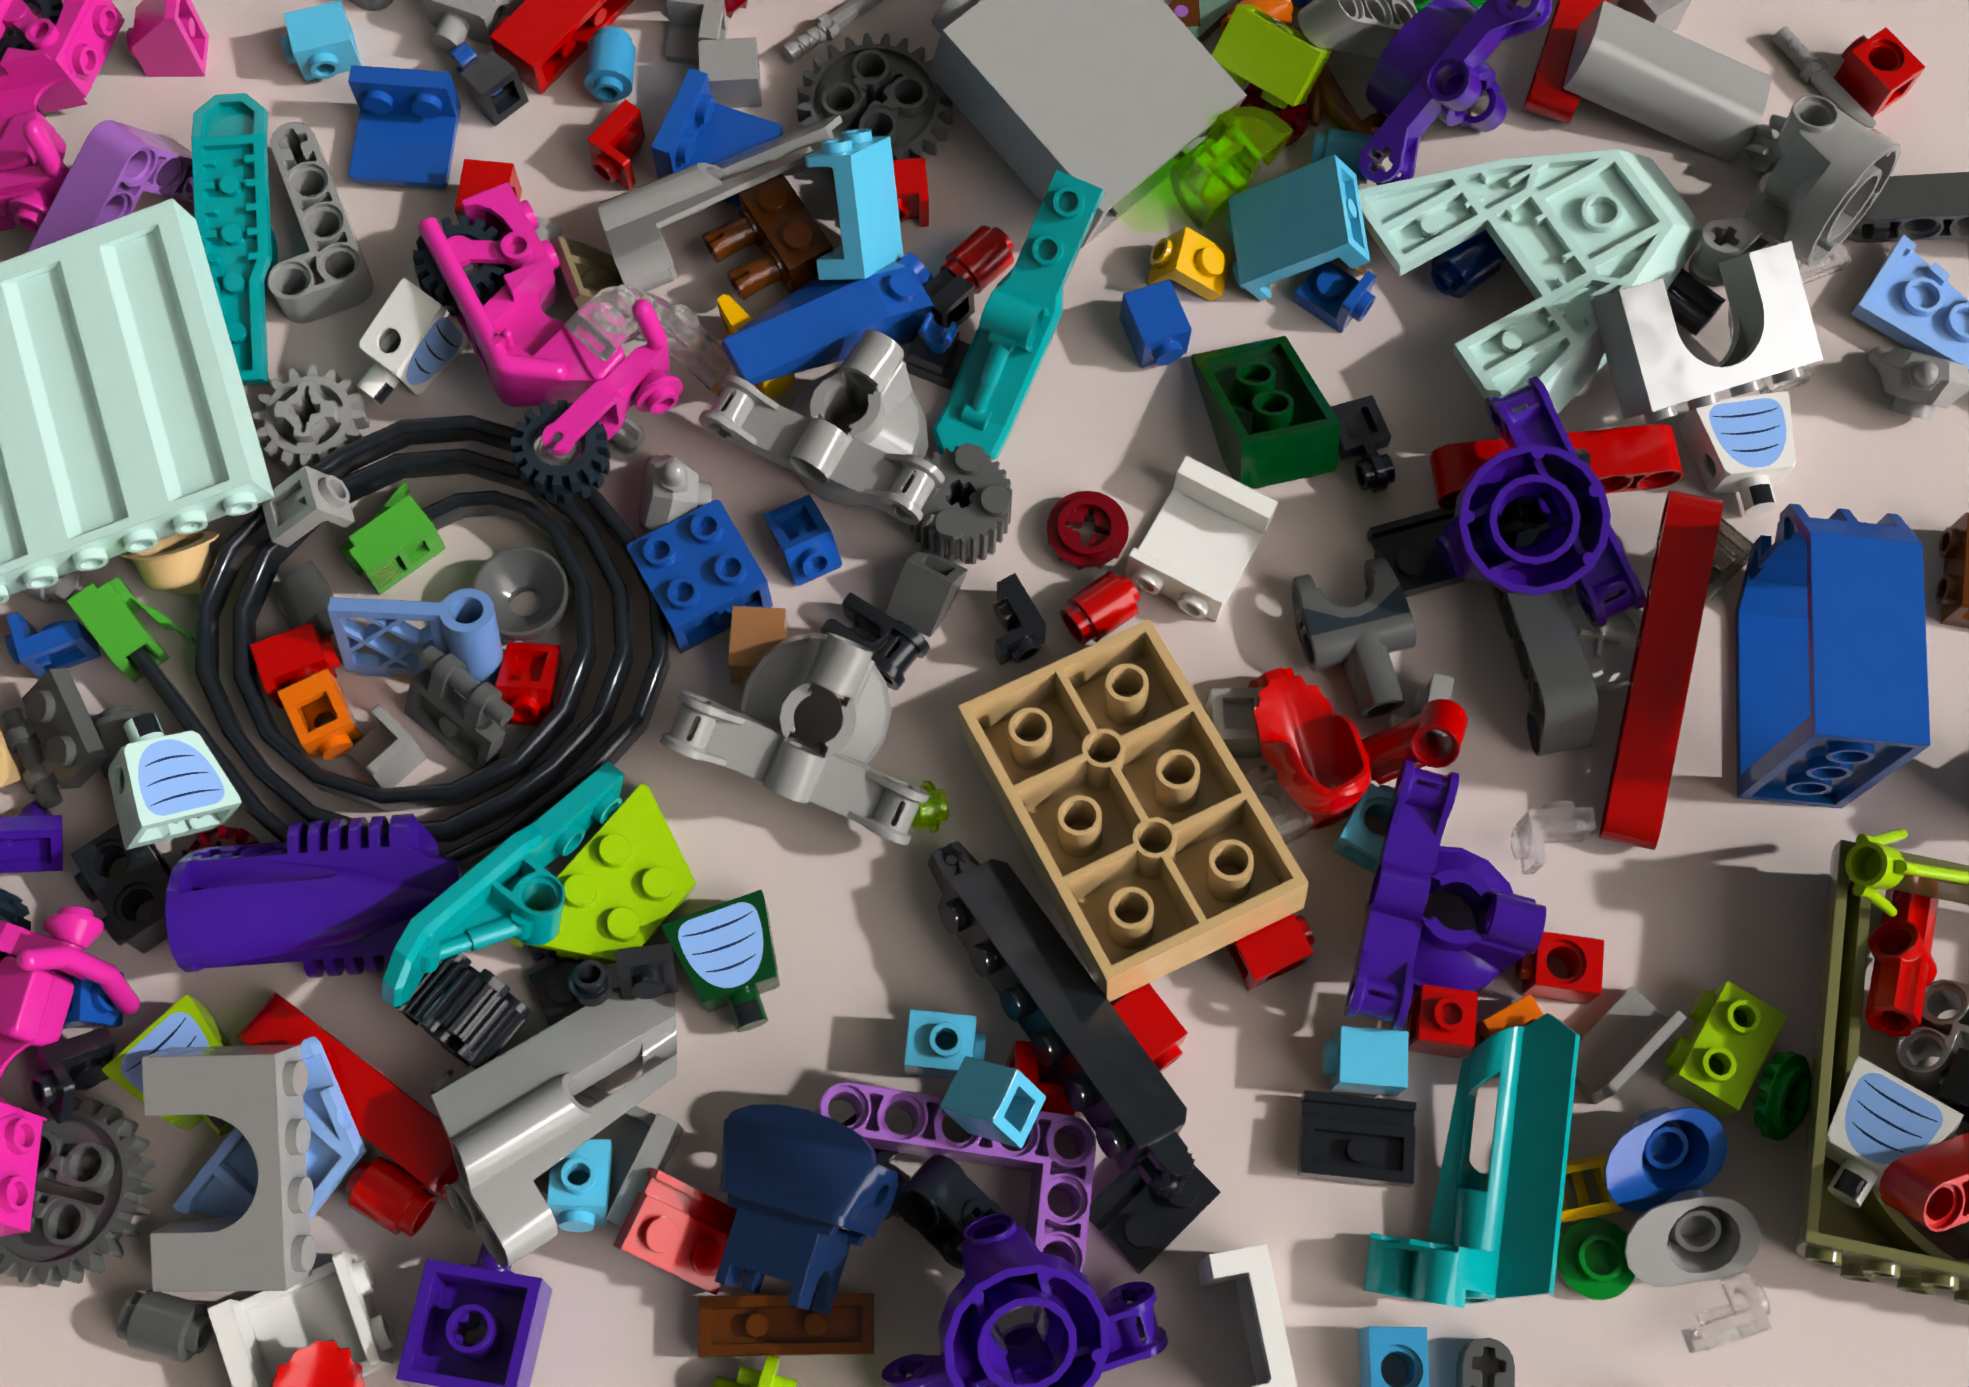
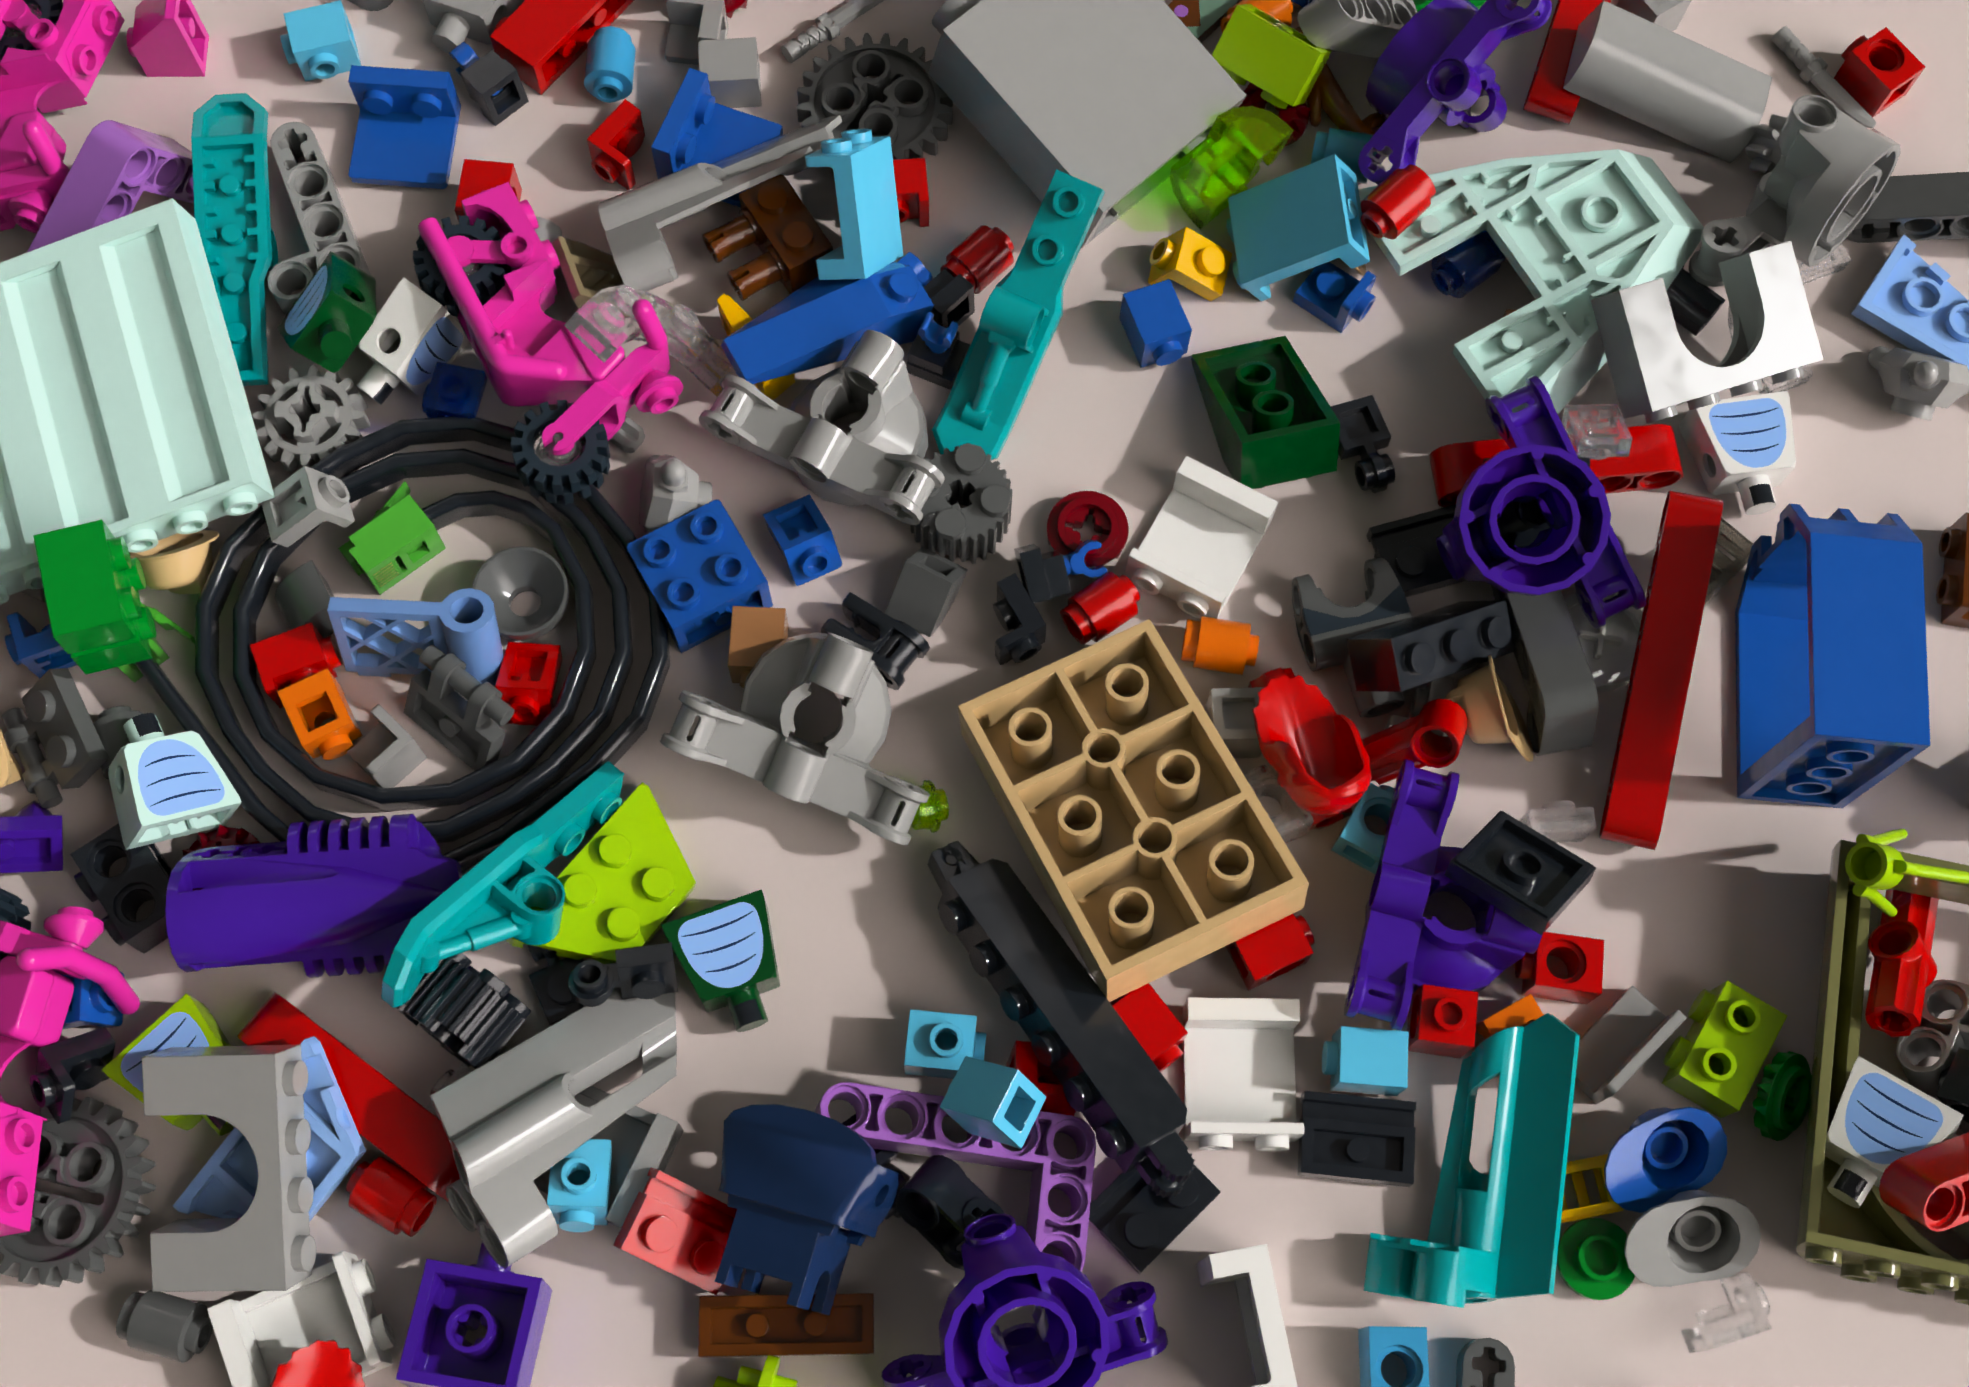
none -> green piece [33,519,156,675]
none -> dark green torso [277,251,376,373]
none -> clear blue bracket [422,362,488,419]
none -> black piece [1014,540,1107,603]
none -> orange brick [1181,616,1259,675]
none -> white panel [1182,997,1304,1151]
none -> black brick [1346,600,1515,692]
none -> red brick [1360,164,1436,240]
none -> black tile [1444,810,1596,935]
none -> tan piece [1445,655,1534,762]
none -> clear bracket [1562,404,1633,460]

